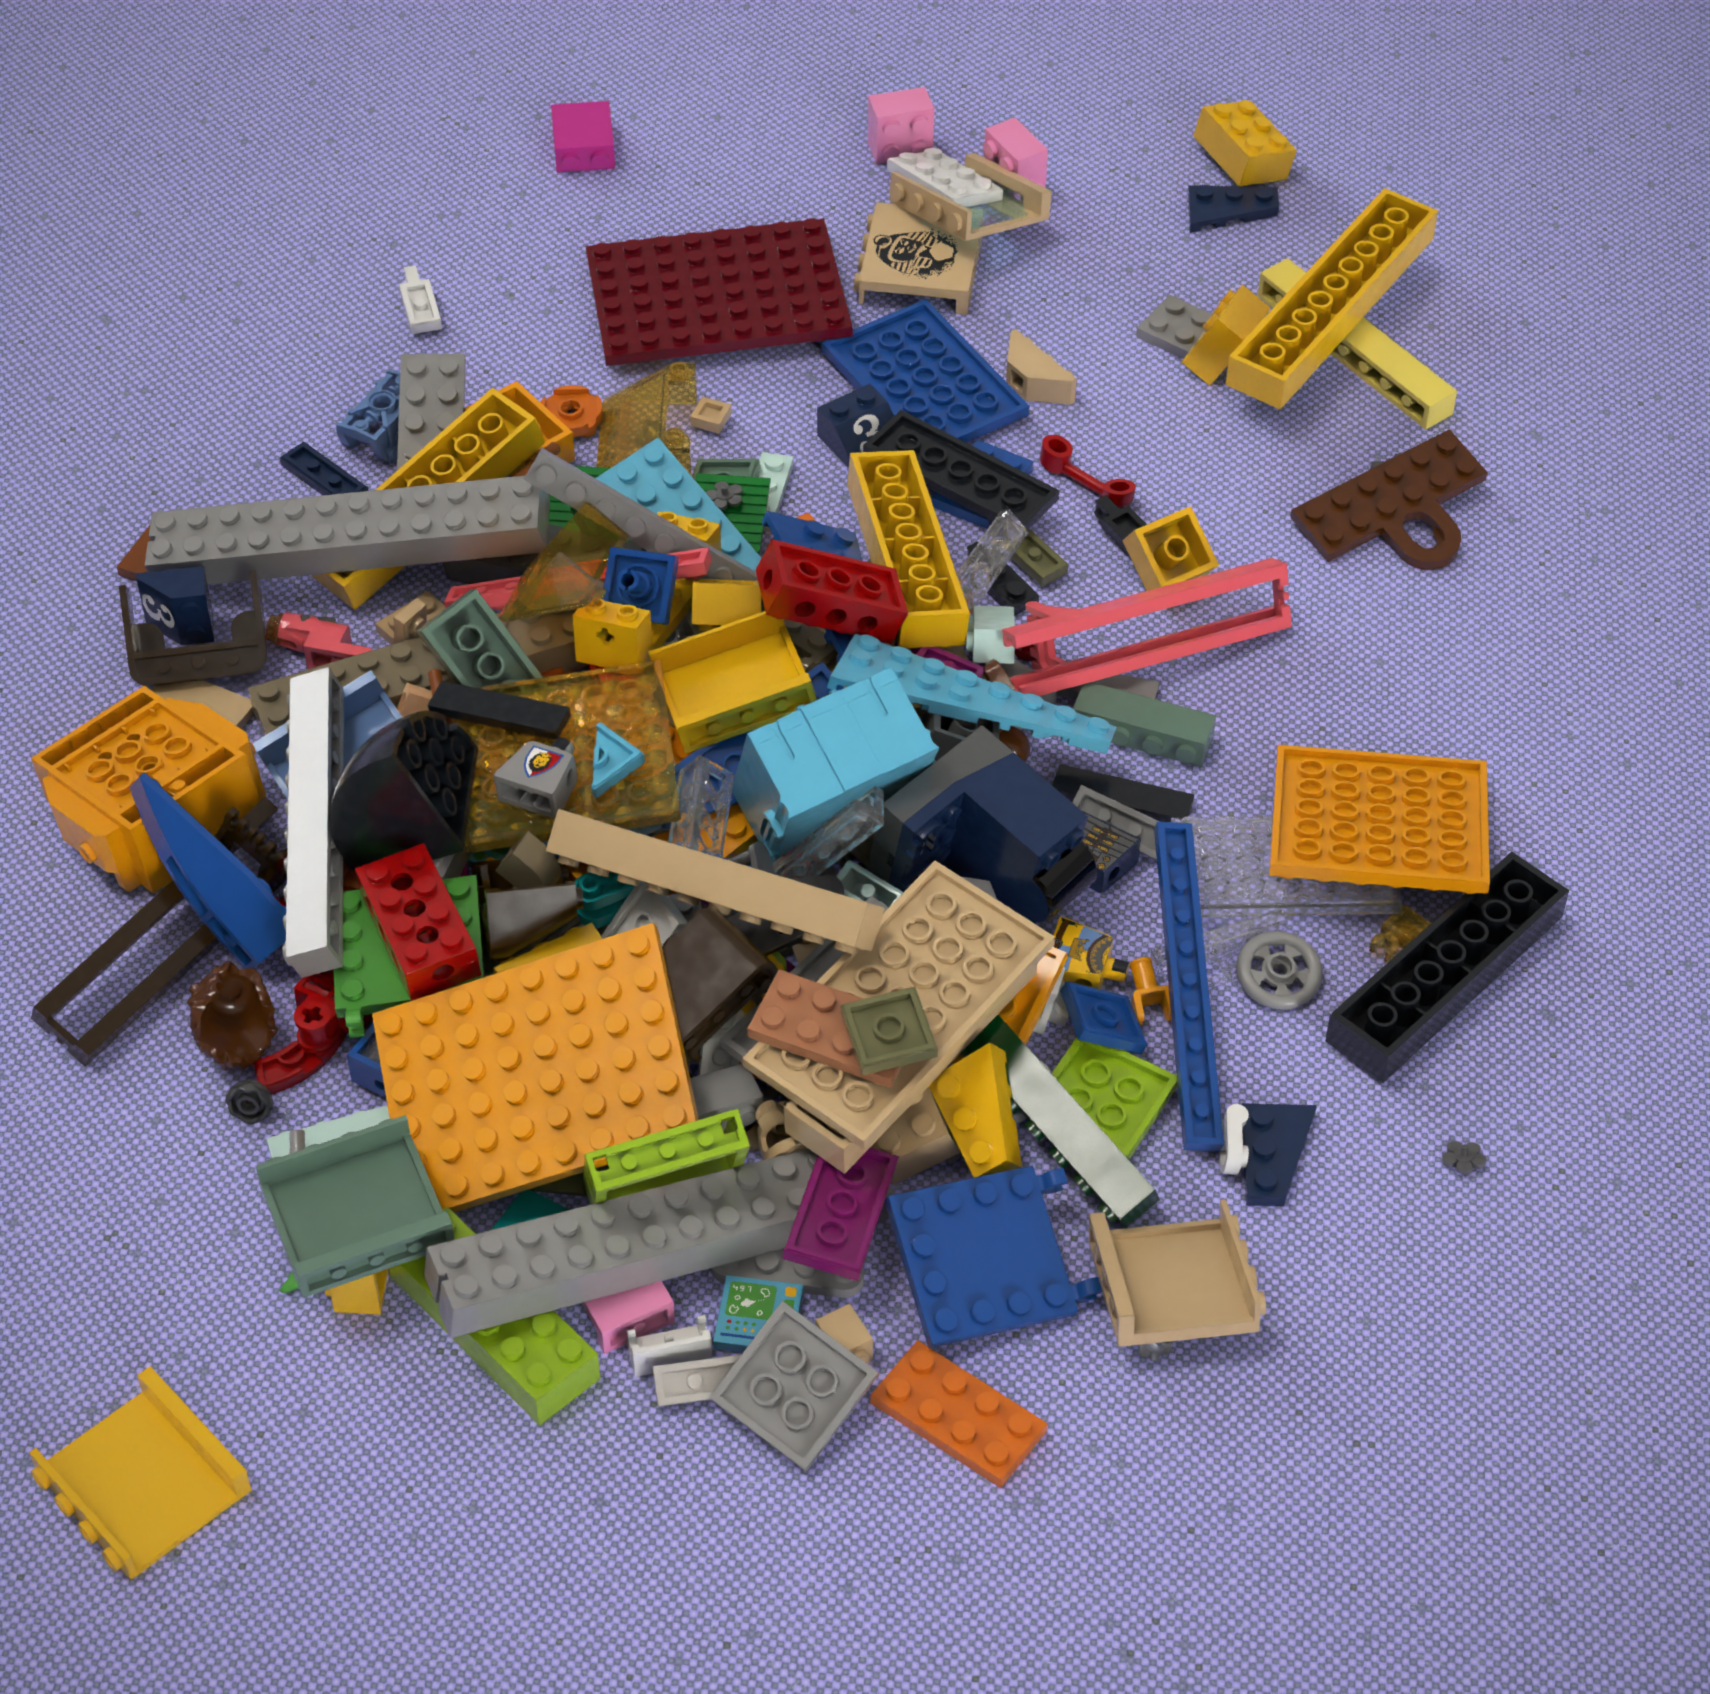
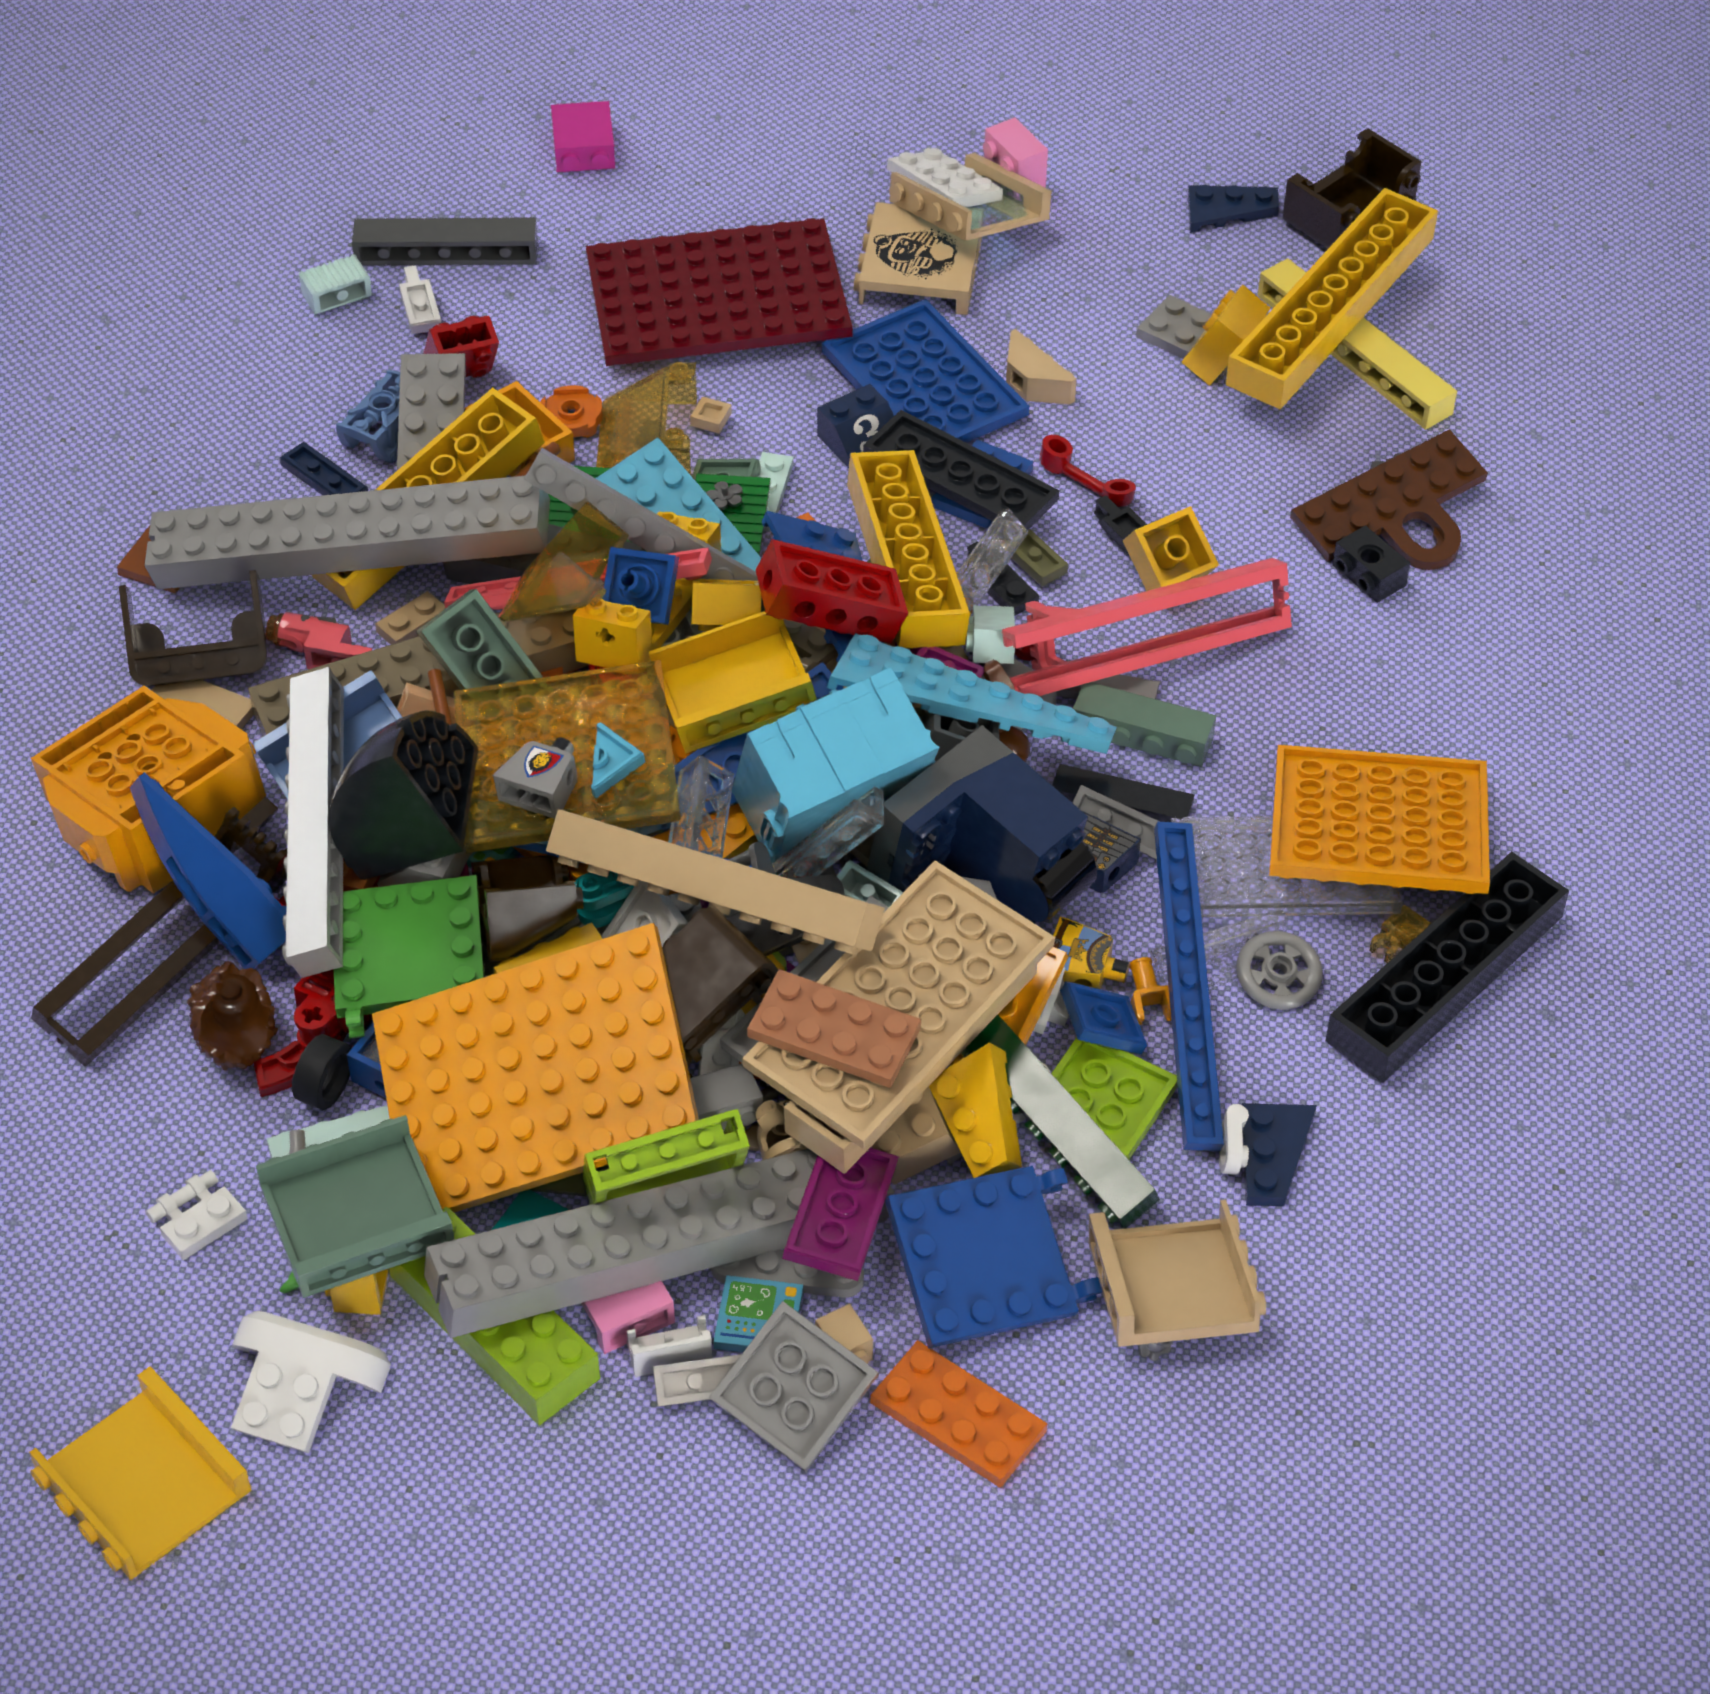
dark blue slope [136,566,215,645] -> none
dark grey plate [225,1080,273,1124] -> none
red brick [355,843,482,1001] -> none
tan plate [394,598,427,644] -> none
black tile [427,681,571,740] -> none
dark tan brick [495,831,561,889] -> none
olive tile [840,987,938,1076] -> none
bright pink brick [868,87,934,164] -> none
yellow brick [1193,100,1297,187] -> none
flat silver plant [1442,1141,1486,1174] -> none
none -> white plate [145,1170,248,1261]
none -> white piece [231,1311,391,1453]
none -> black tyre [292,1034,352,1110]
none -> light aqua brick [299,254,372,315]
none -> dark grey brick [352,217,538,266]
none -> red brick [423,315,499,378]
none -> dark brown windscreen [1283,128,1422,249]
none -> black brick [1333,525,1410,603]

